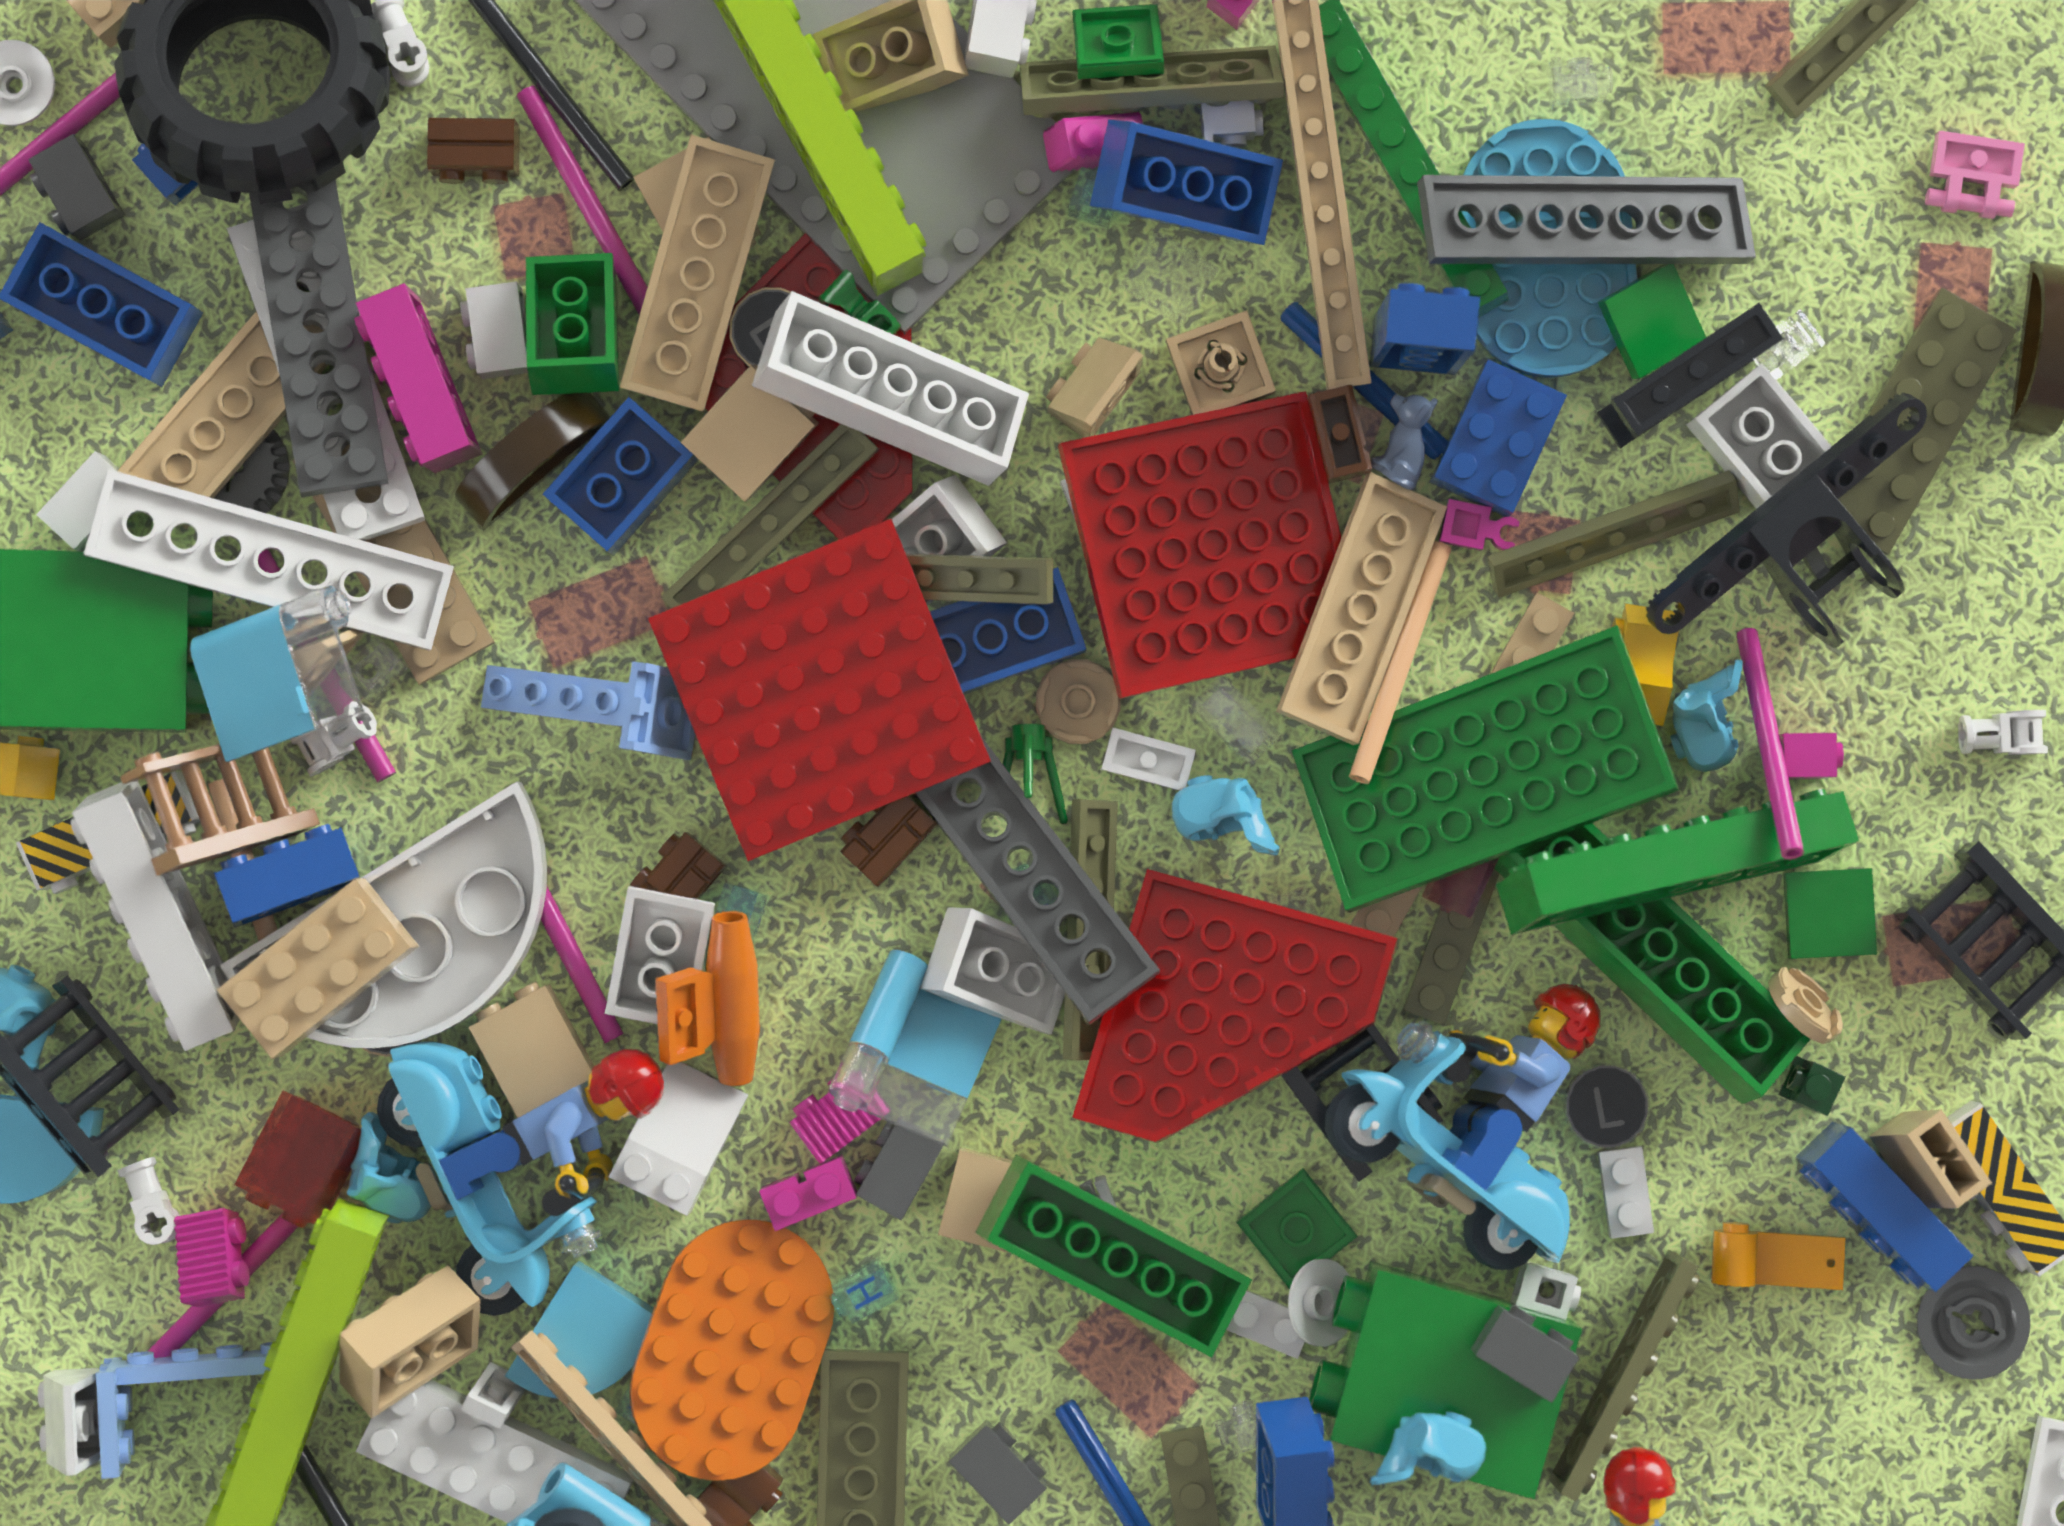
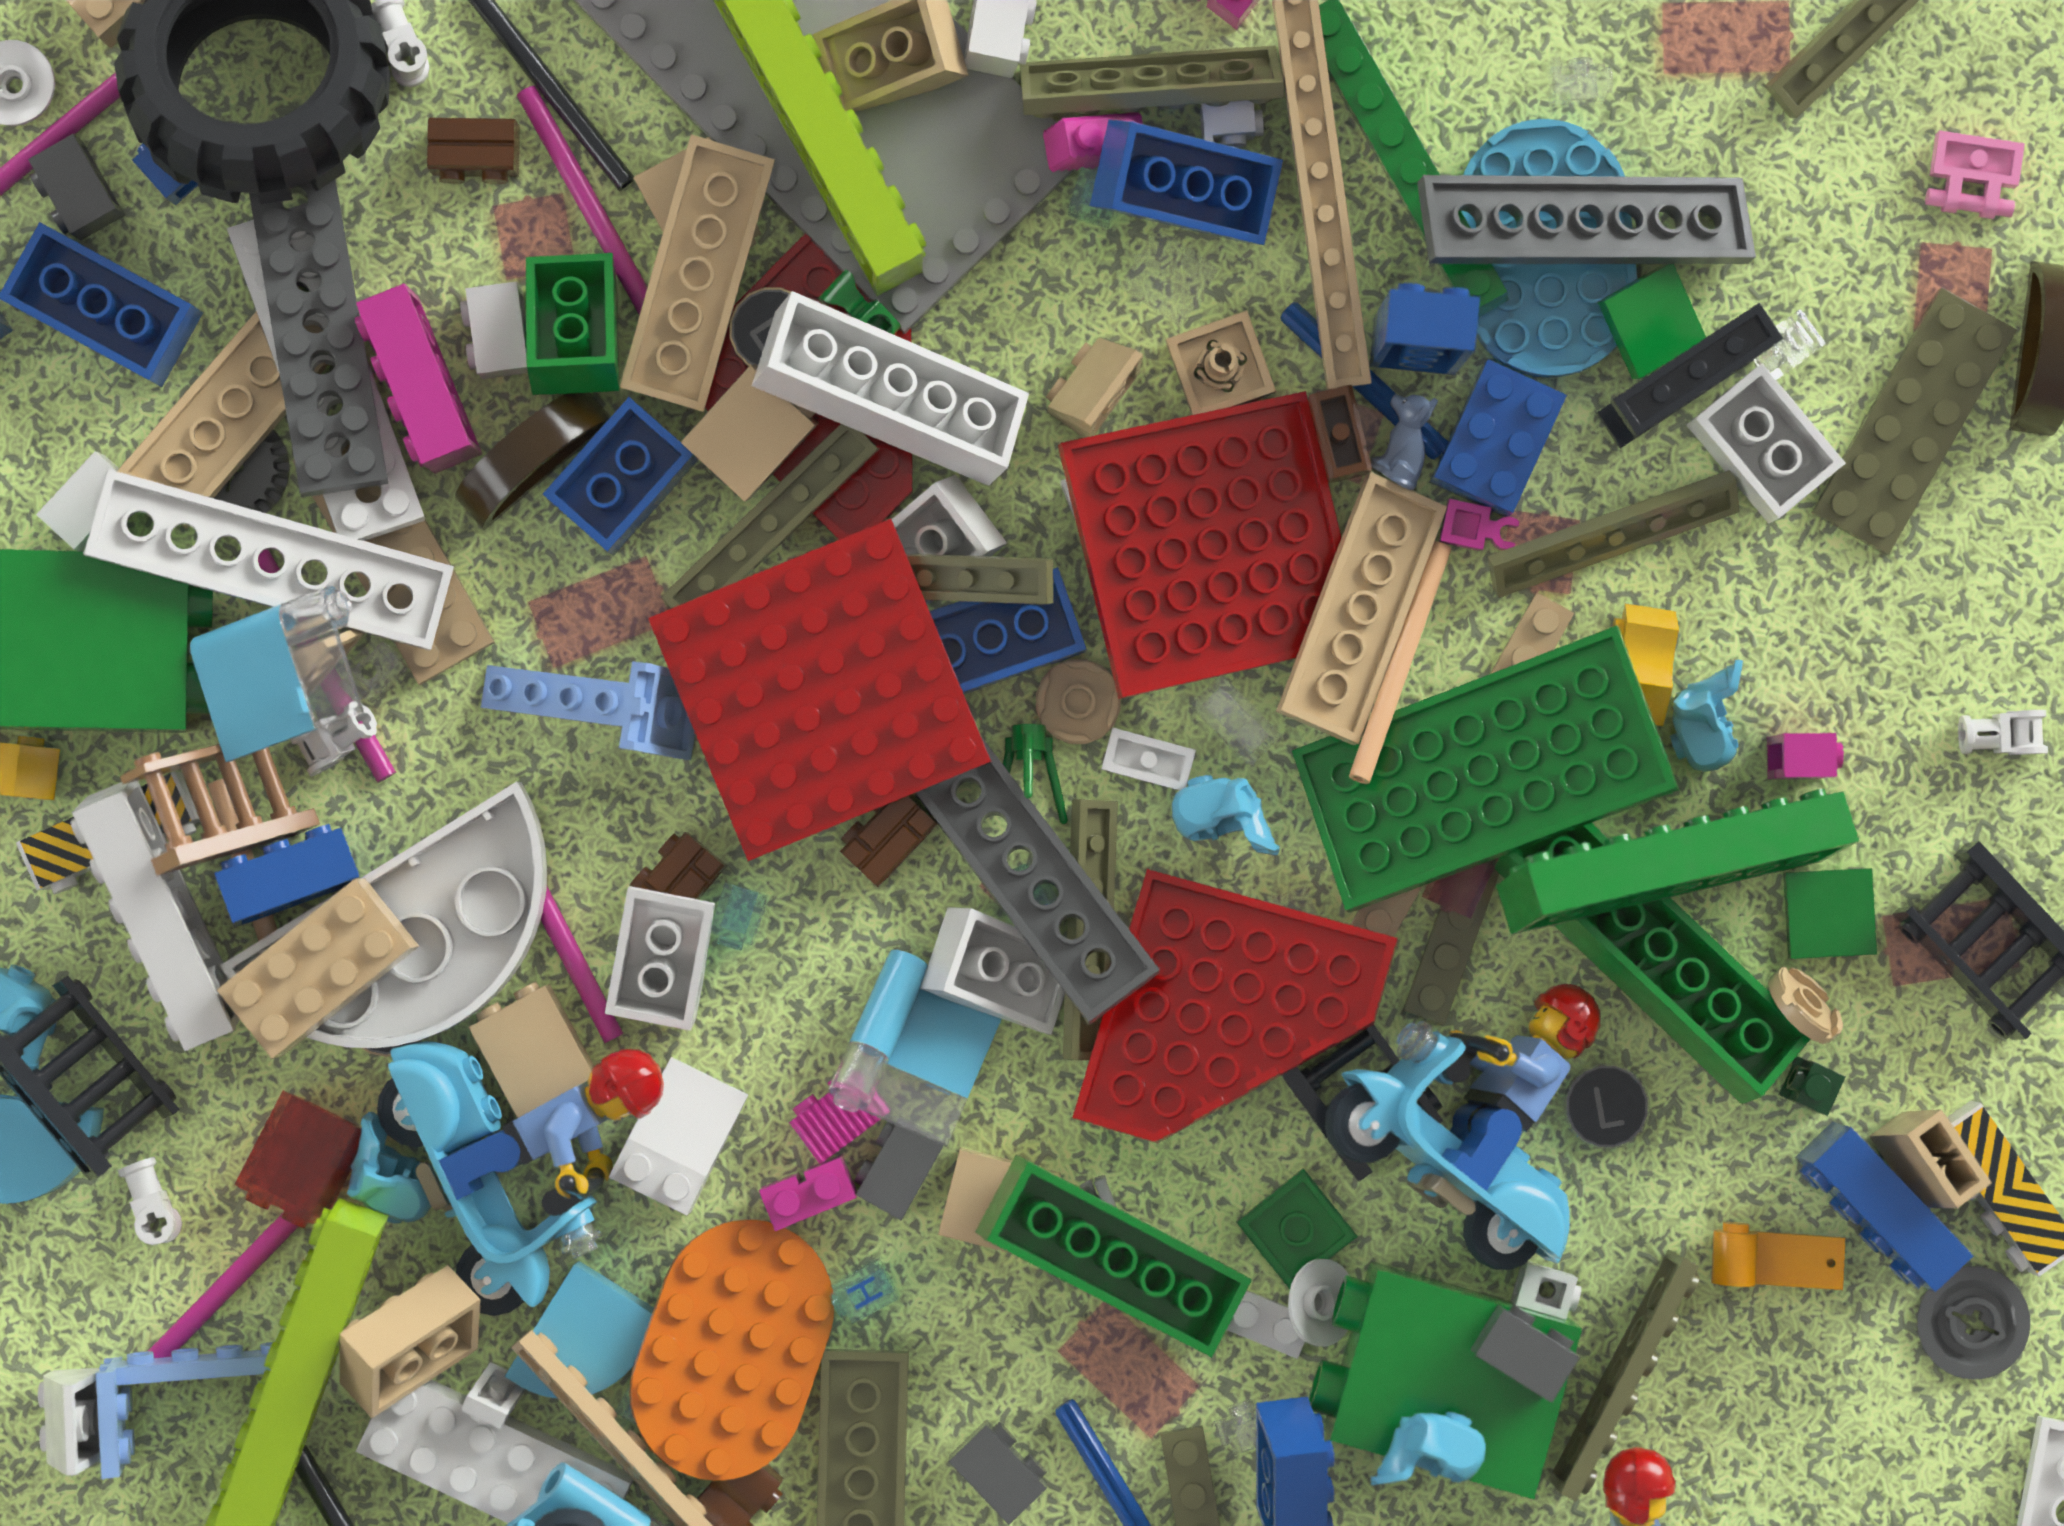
dark pink brick [174,1208,250,1307] -> none
orange plate [656,911,760,1086] -> none
green tile [1072,4,1164,79] -> none
white plate [1597,1146,1654,1239] -> none
black piece [1645,393,1927,648] -> none
dark pink piece [1736,628,1804,859] -> none

